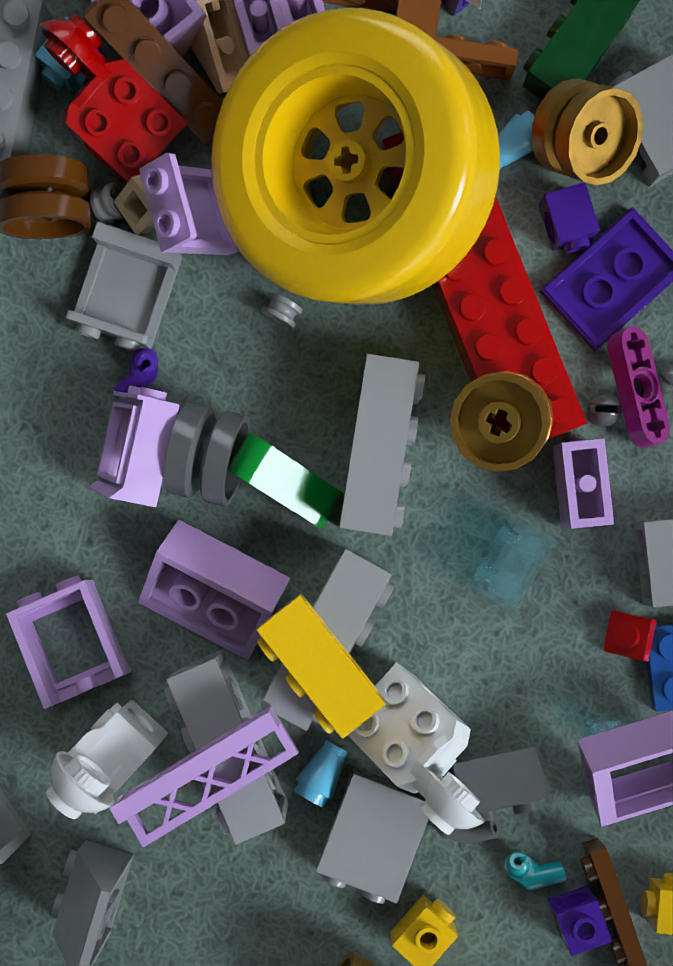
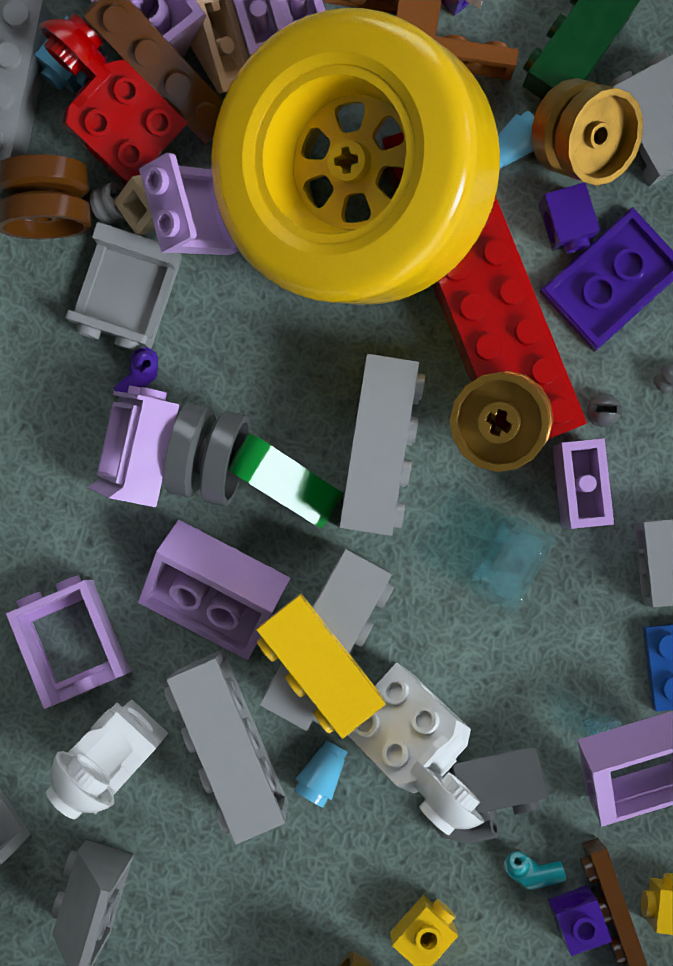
lavender fence [109,705,299,847] -> none
light grey bush [261,292,303,329] -> none
light grey panel [316,767,429,904] -> none
red plate [603,610,657,661] -> none
magenta beam [607,326,670,448] -> none

